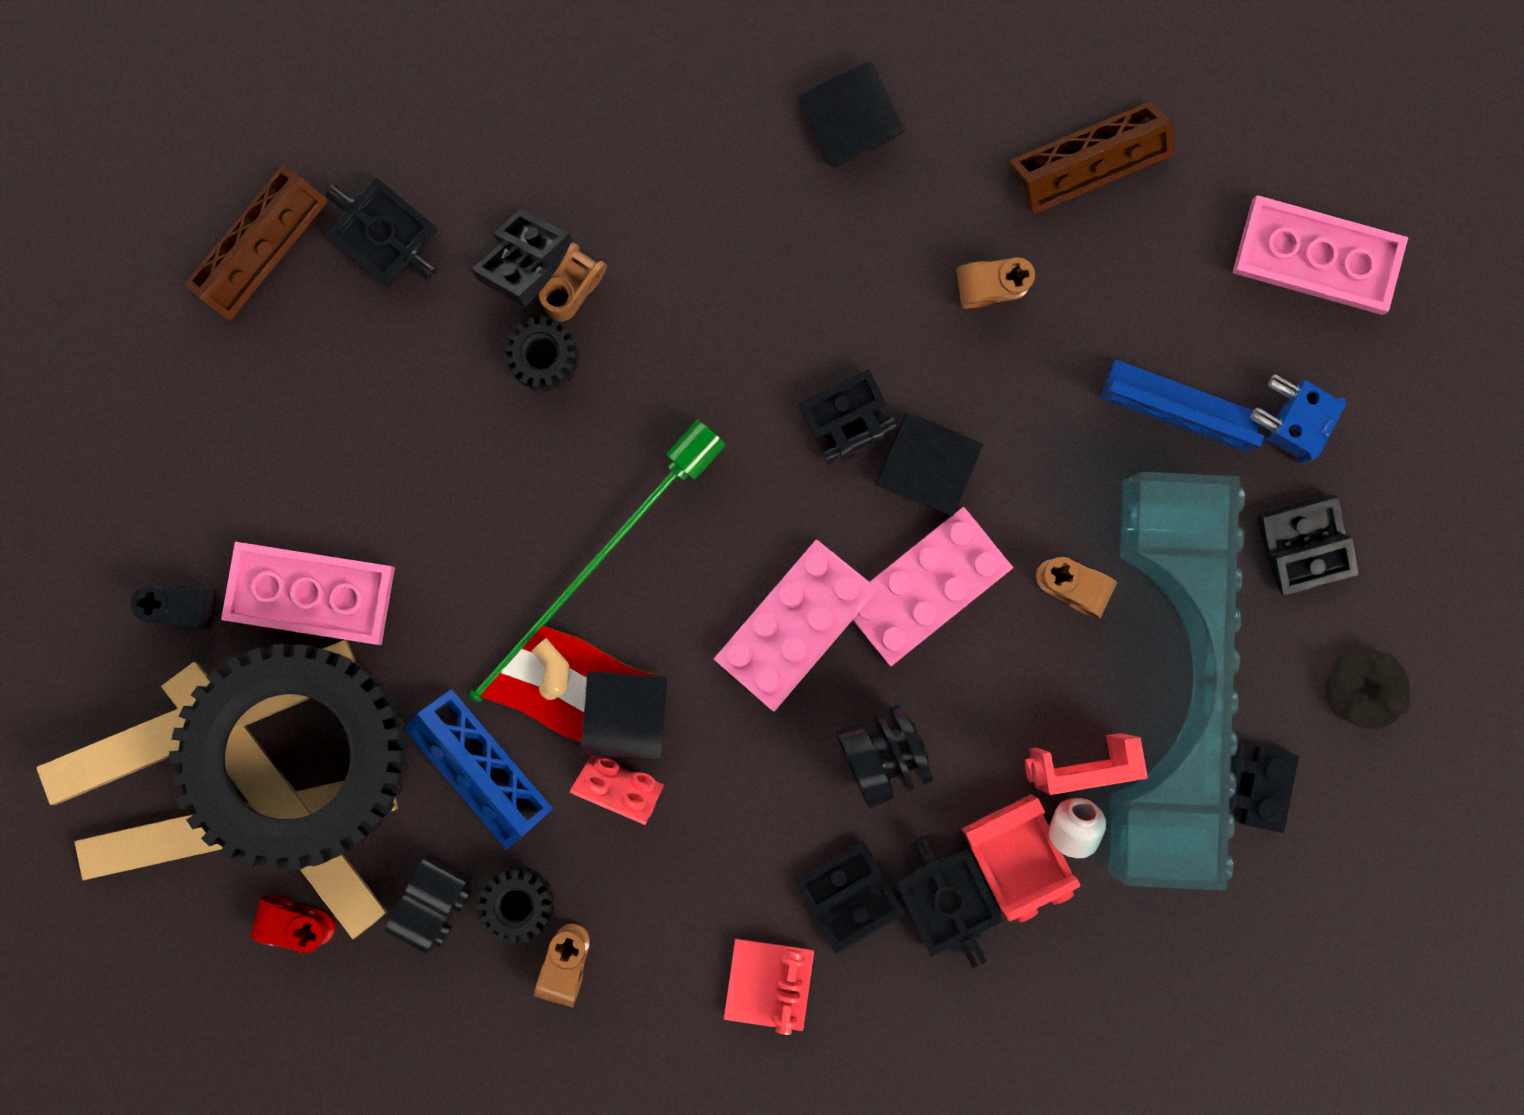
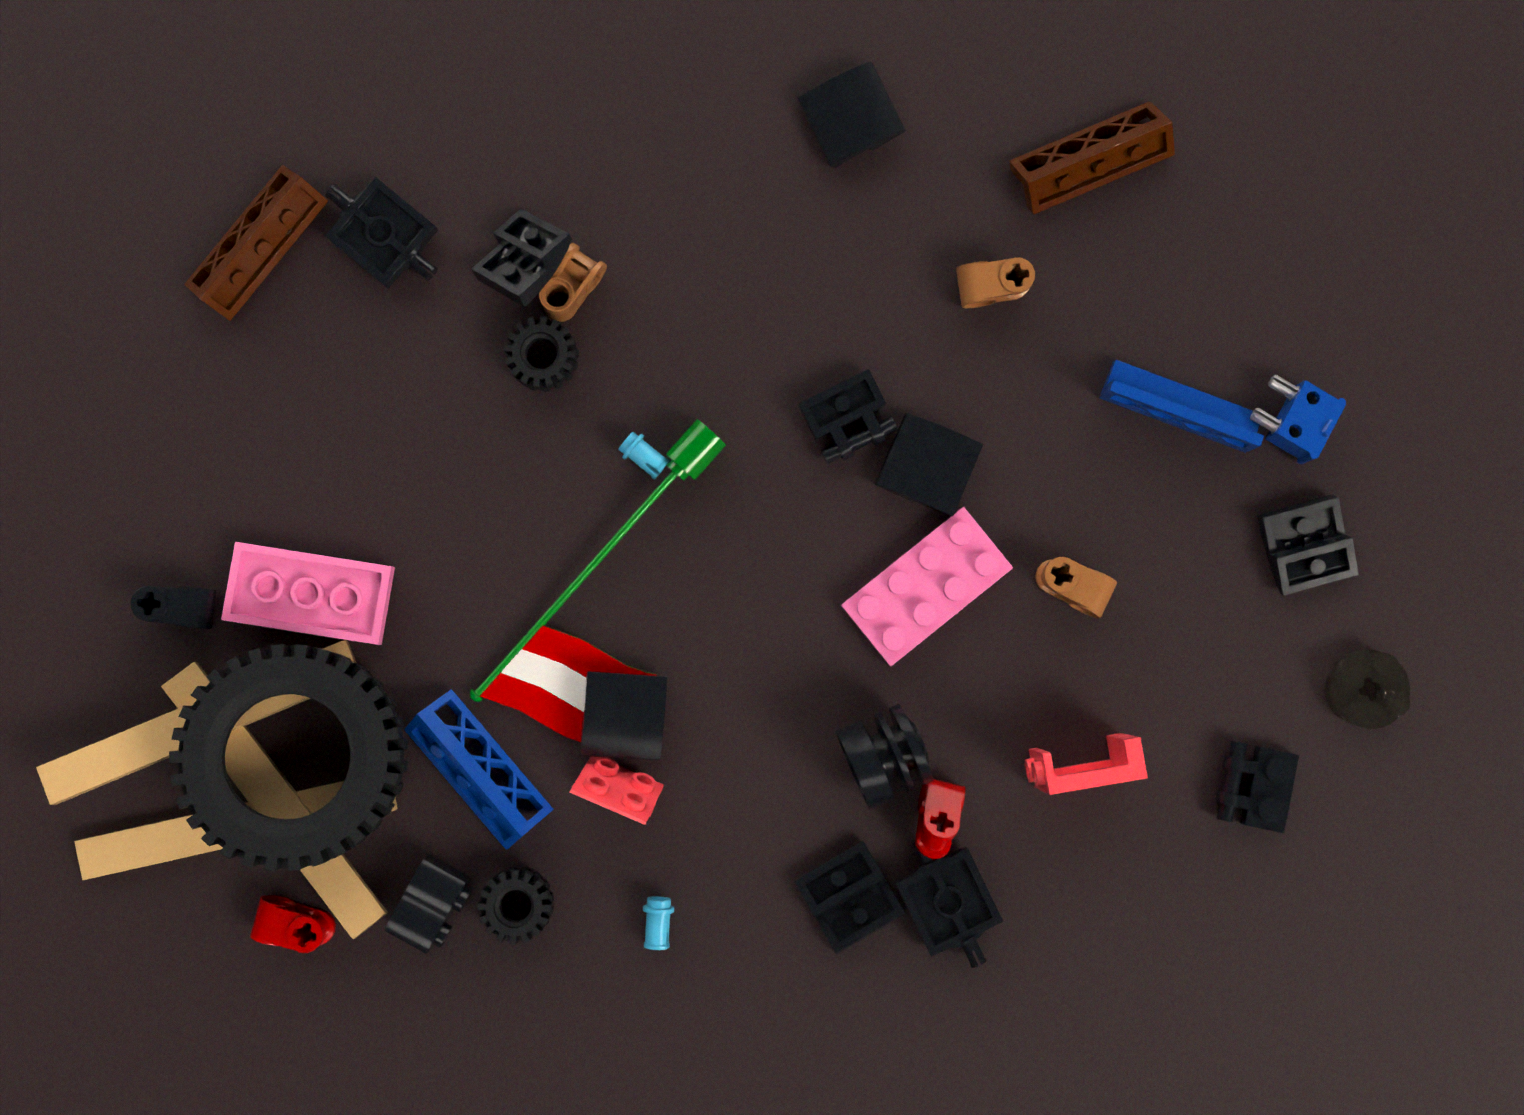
tan arm [532,638,570,700] -> none
medium nougat piece [534,923,590,1008] -> none
bright pink plate [714,539,878,711] -> none
coral hinge [724,939,814,1035] -> none
coral panel [961,794,1081,923] -> none
white head [1049,798,1106,858] -> none
clear light blue arch [1108,472,1245,891] -> none
bright pink plate [1232,195,1408,315] -> none
none -> medium azure pin [618,432,670,480]
none -> medium azure pin [643,896,675,950]
none -> red piece [915,779,966,859]

